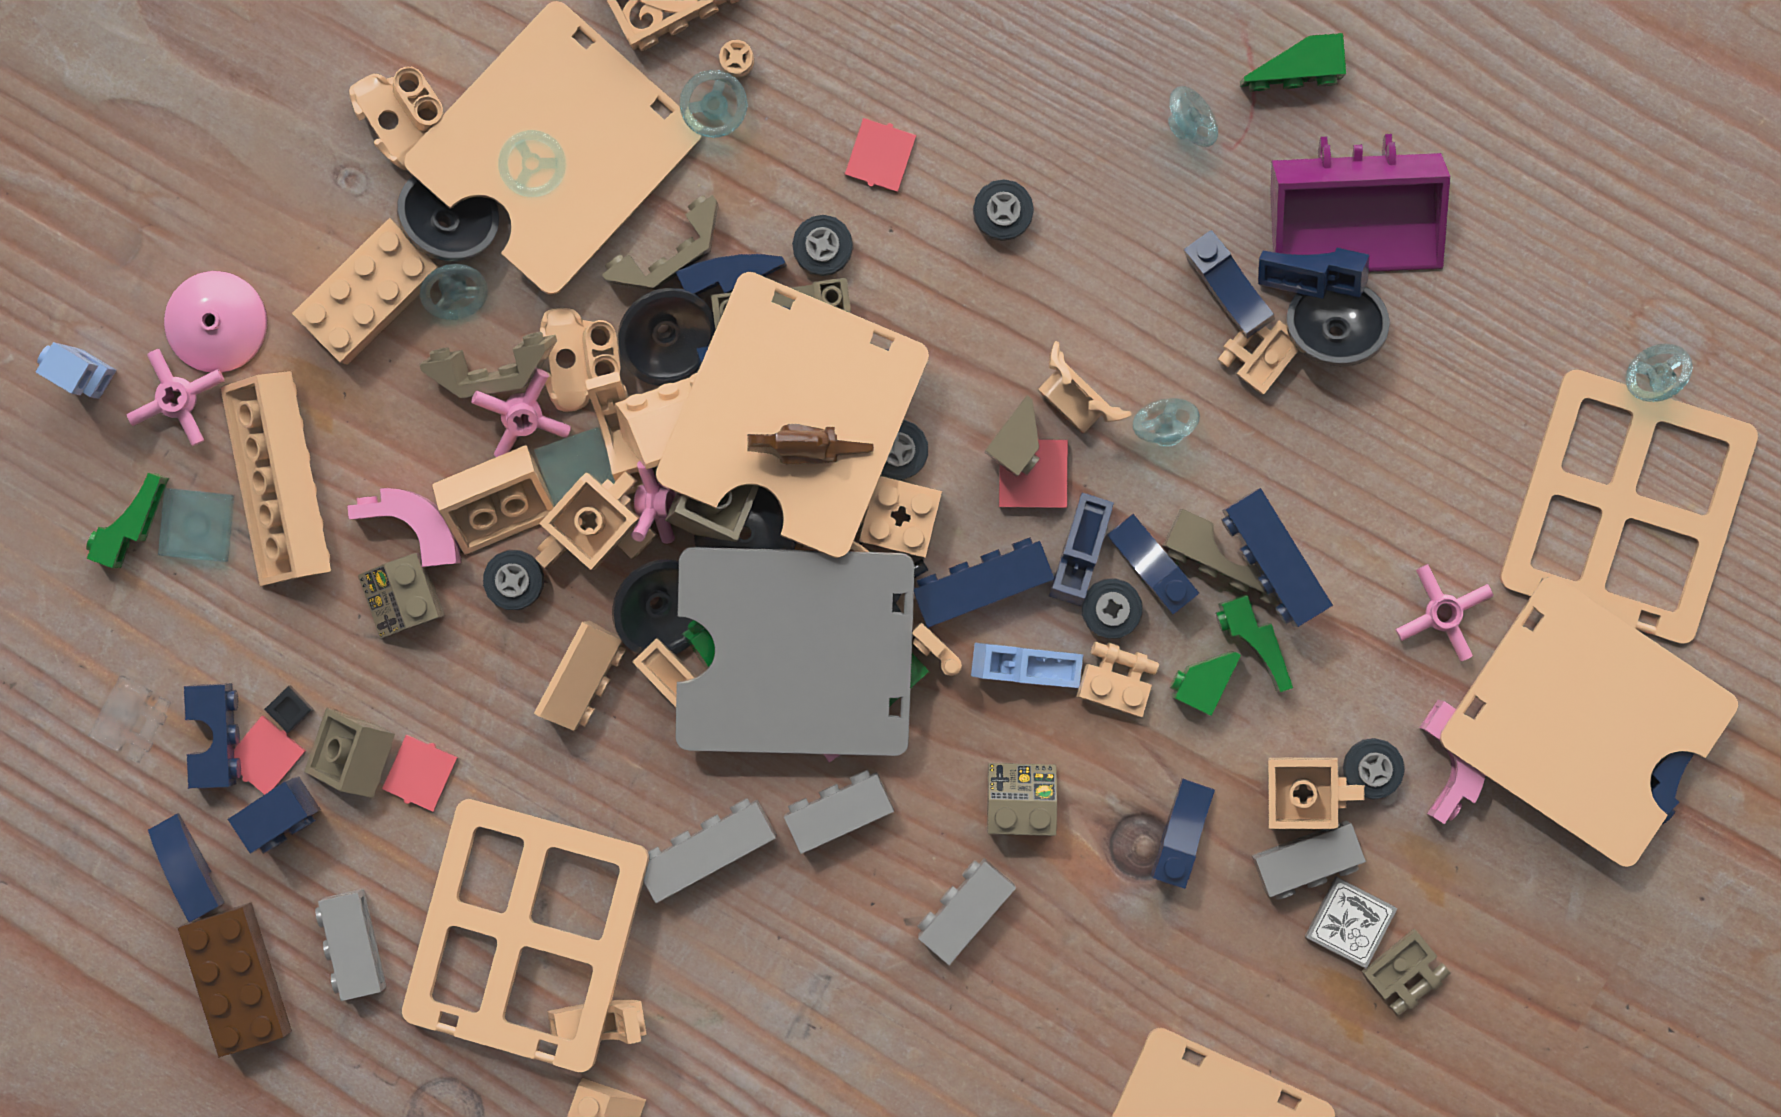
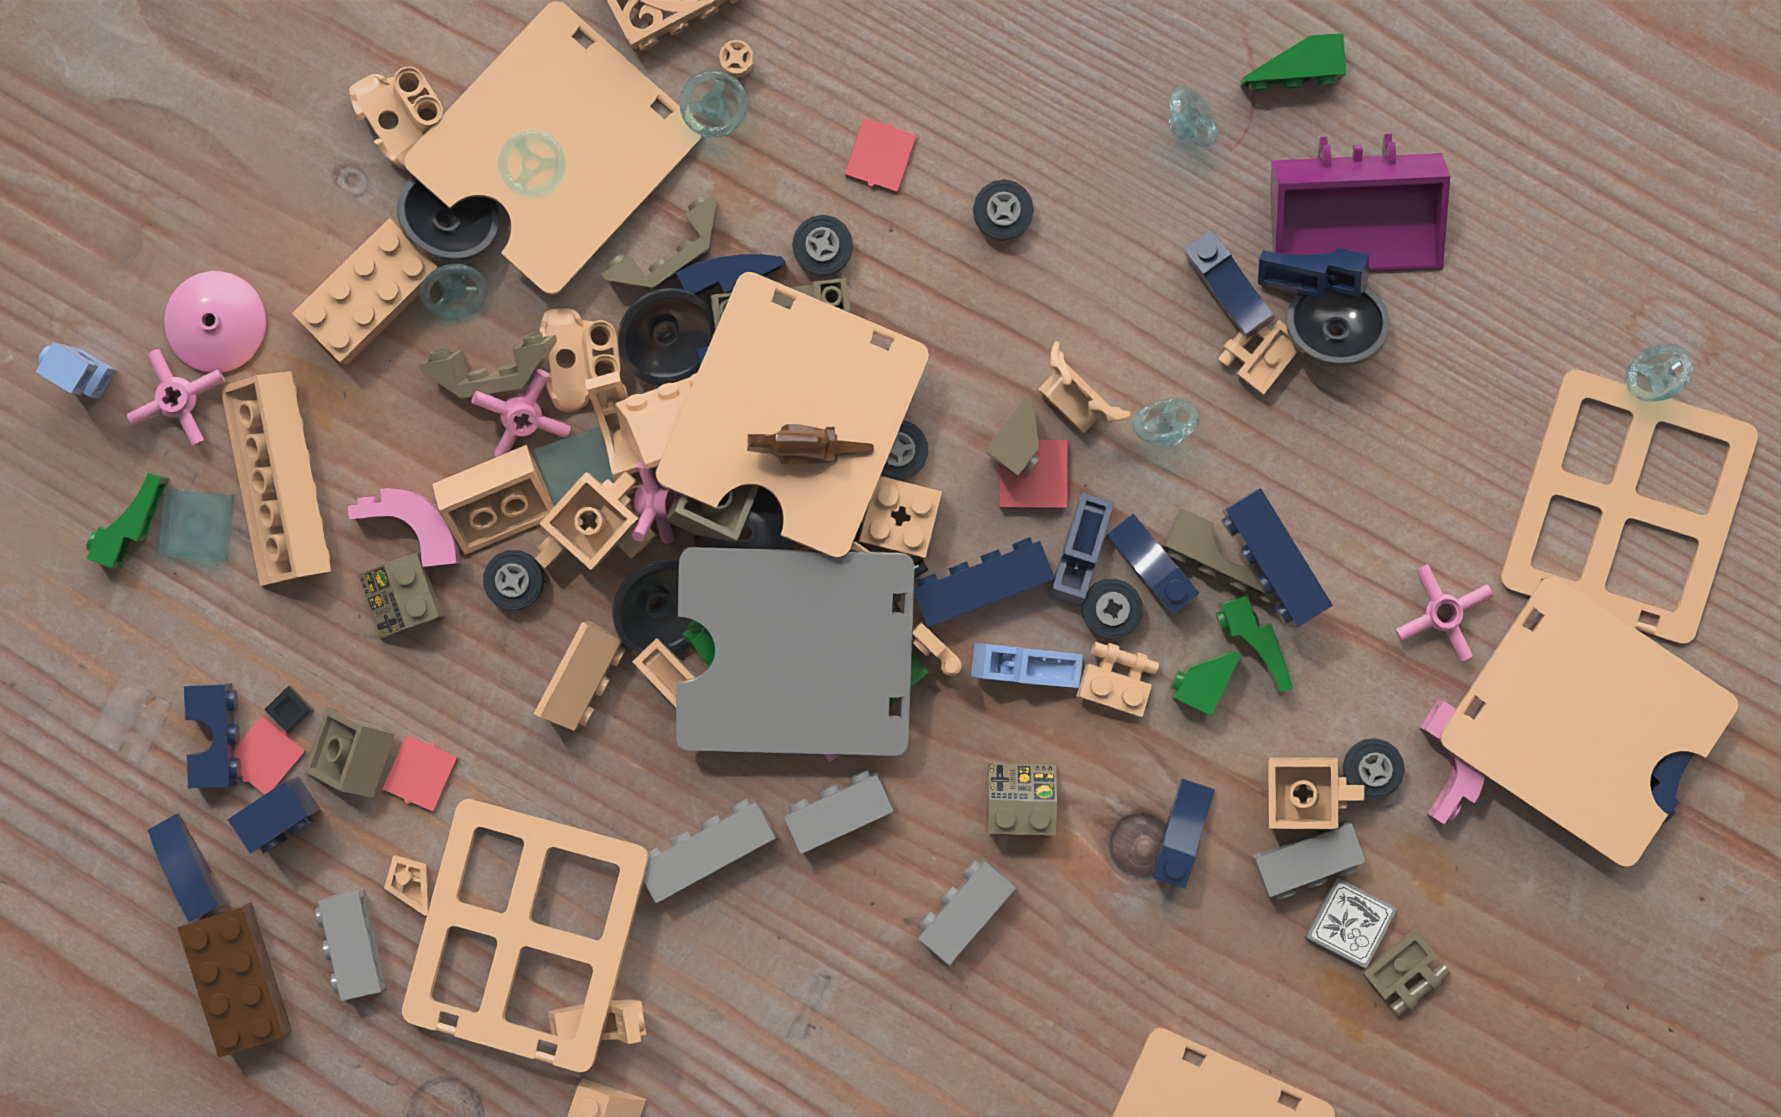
none -> light nougat piece [384,855,429,916]

